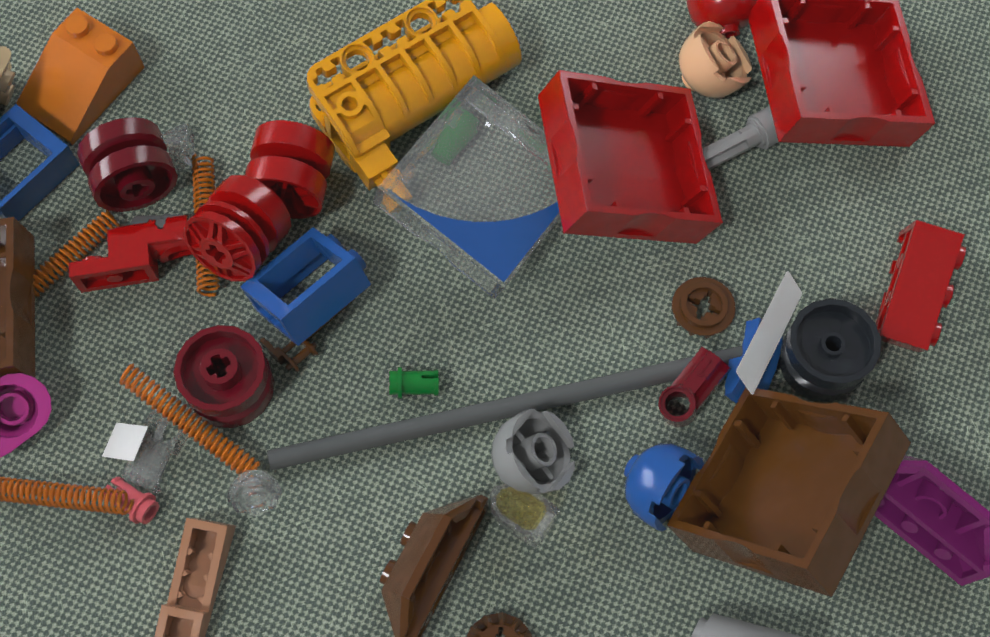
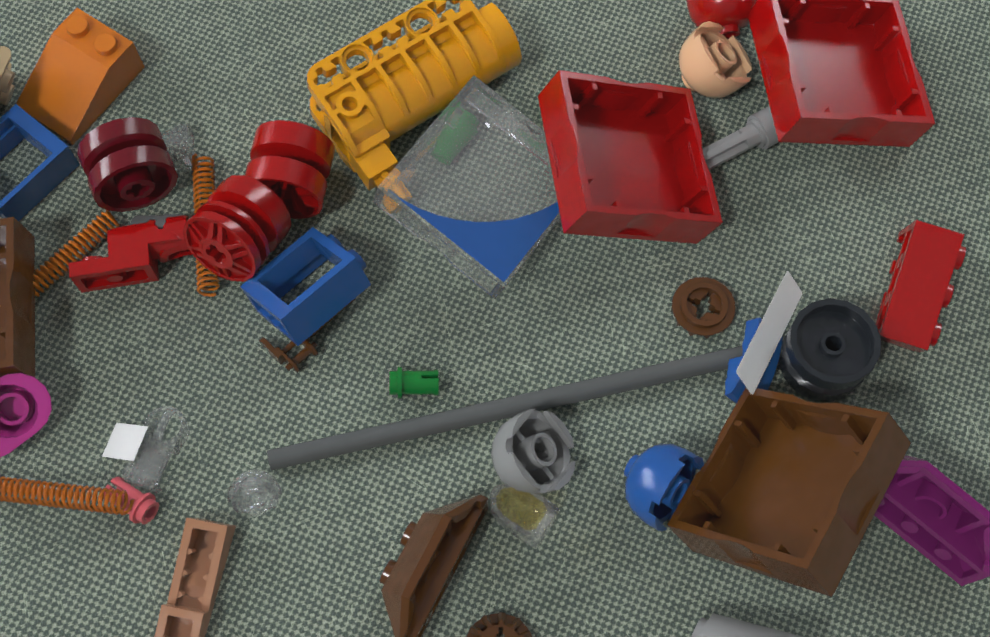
orange piece [120,363,260,479] -> none
dark red wheel [173,325,275,428] -> none
dark red piece [658,347,731,427] -> none

